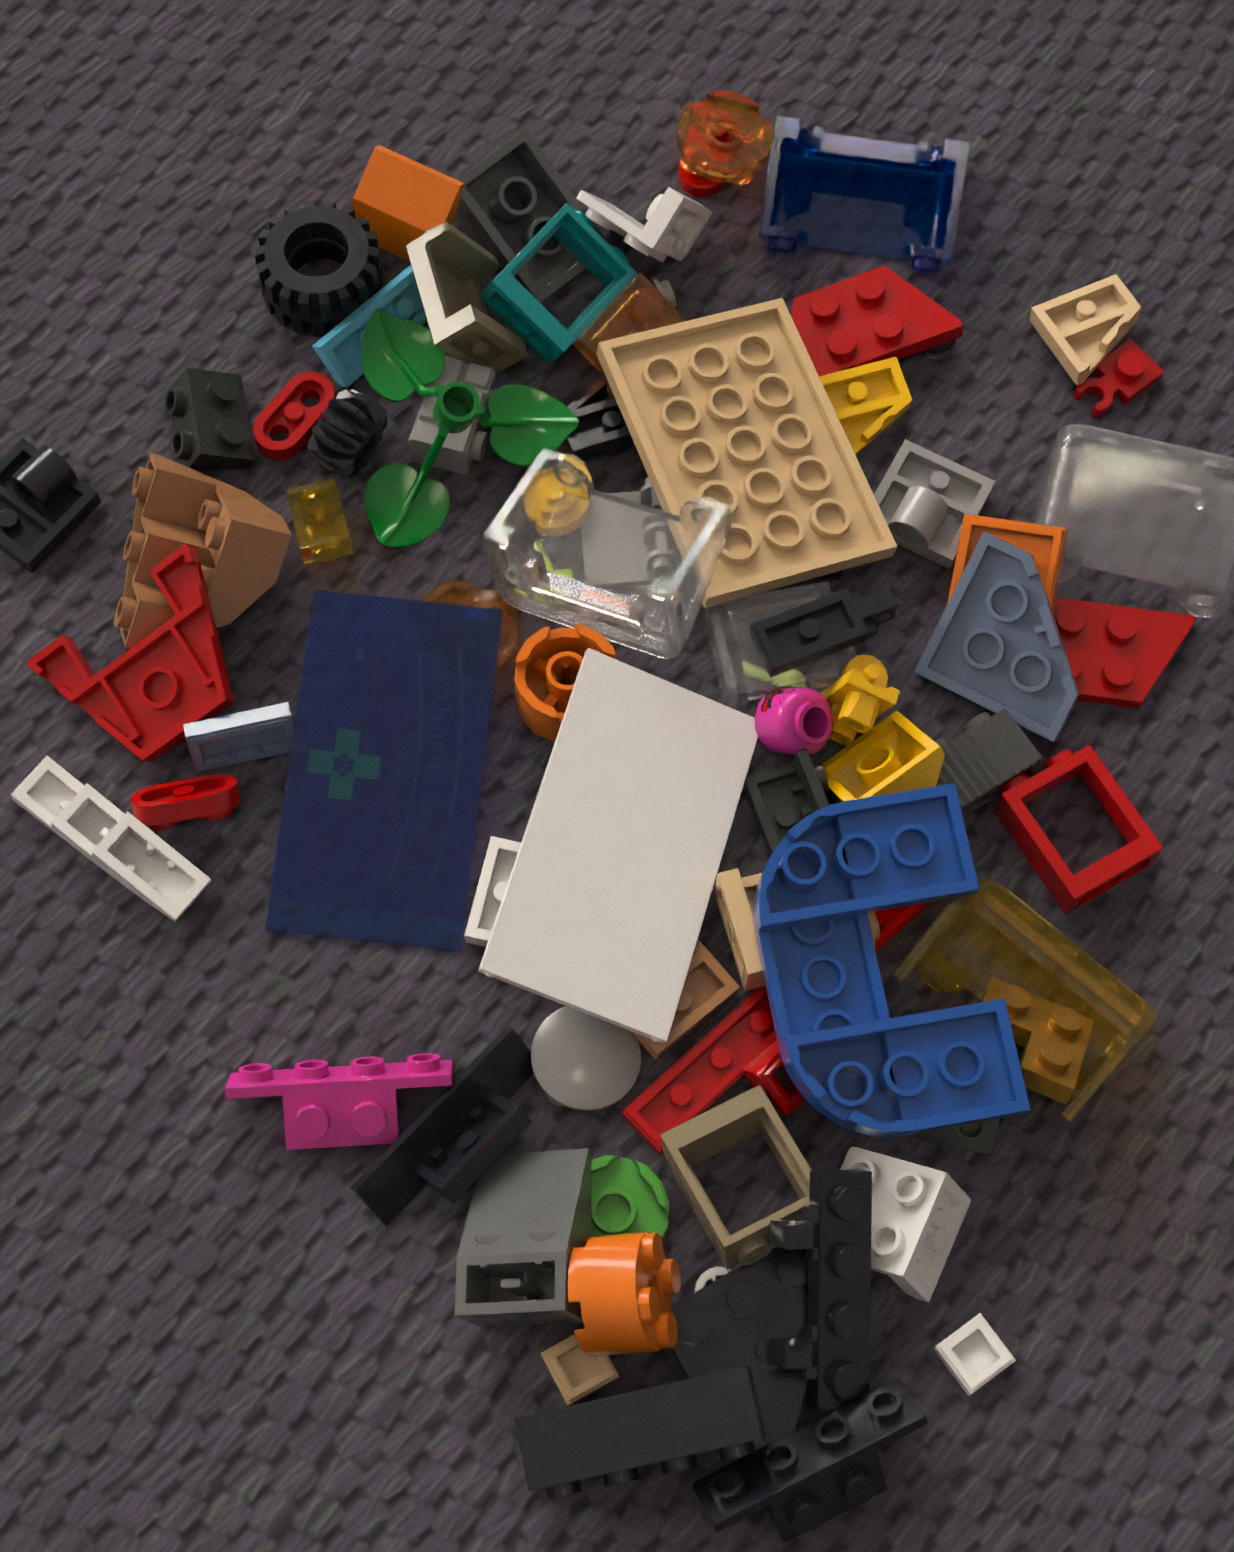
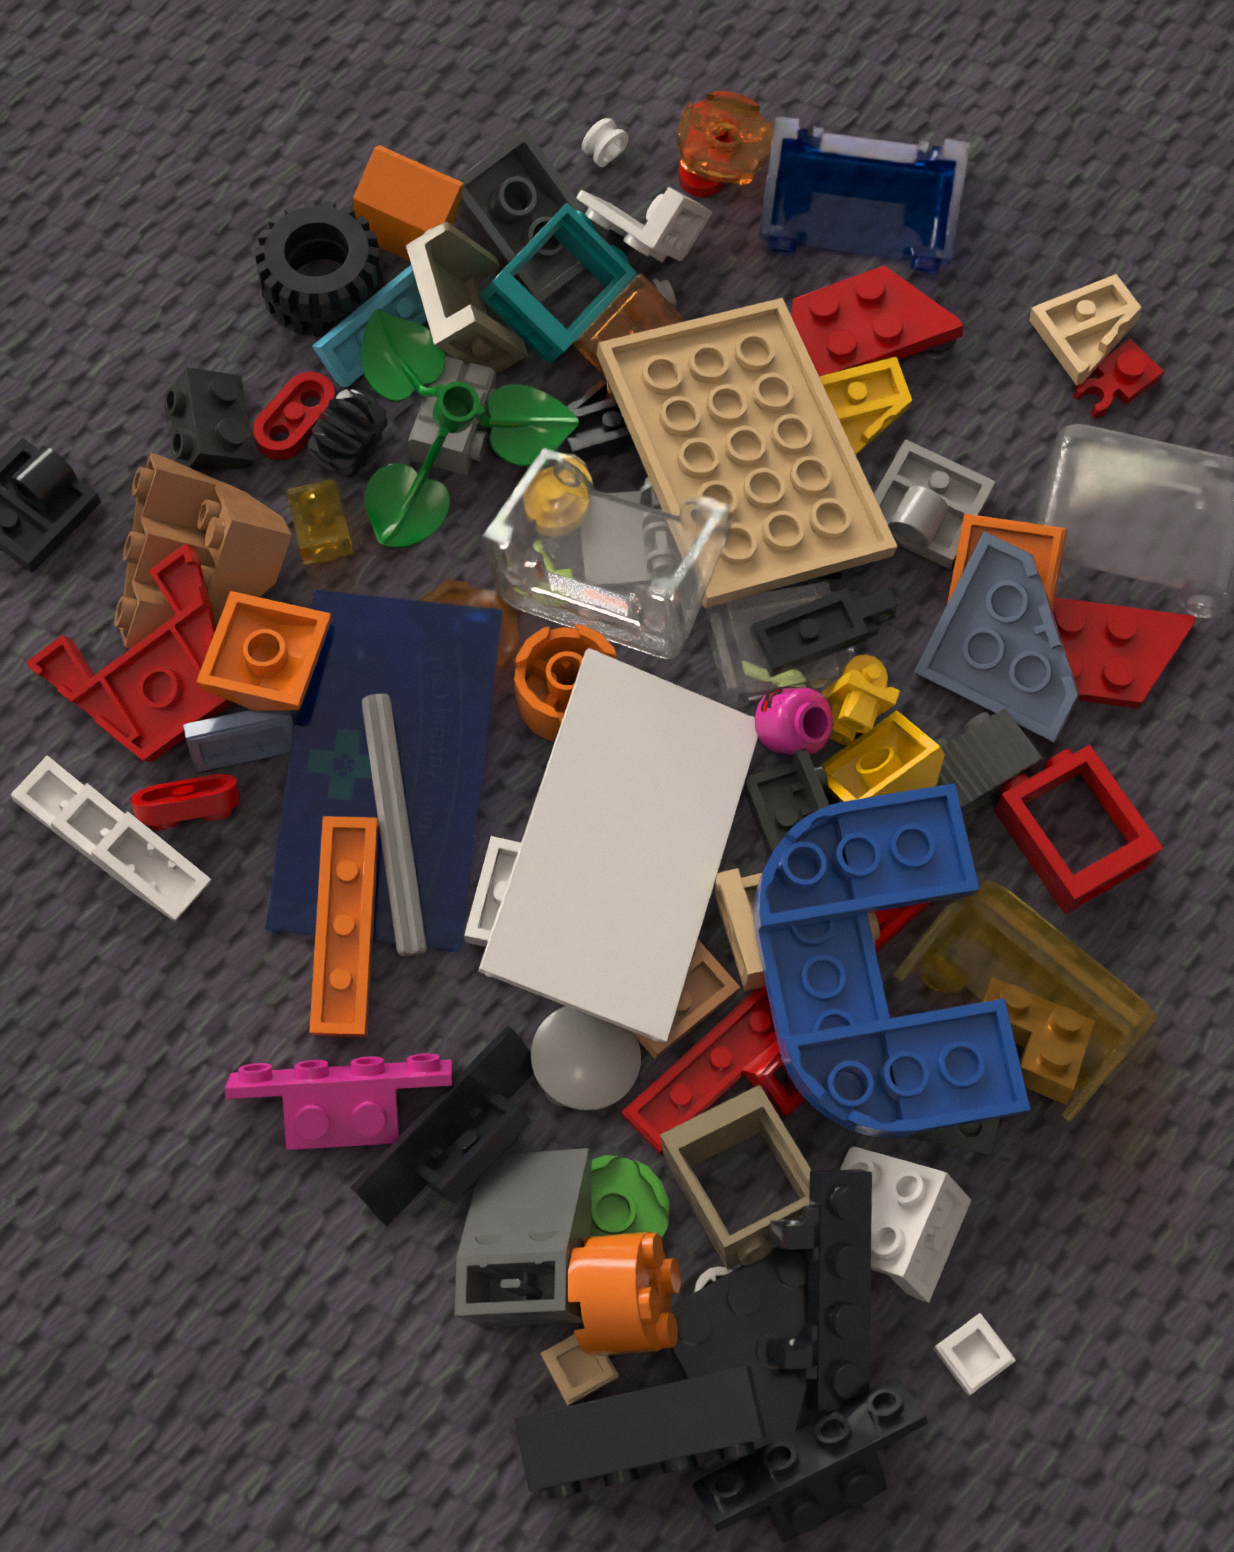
none -> orange slope [196,591,332,711]
none -> orange plate [309,816,379,1037]
none -> light grey axle [362,694,427,957]
none -> white bush [582,118,628,167]

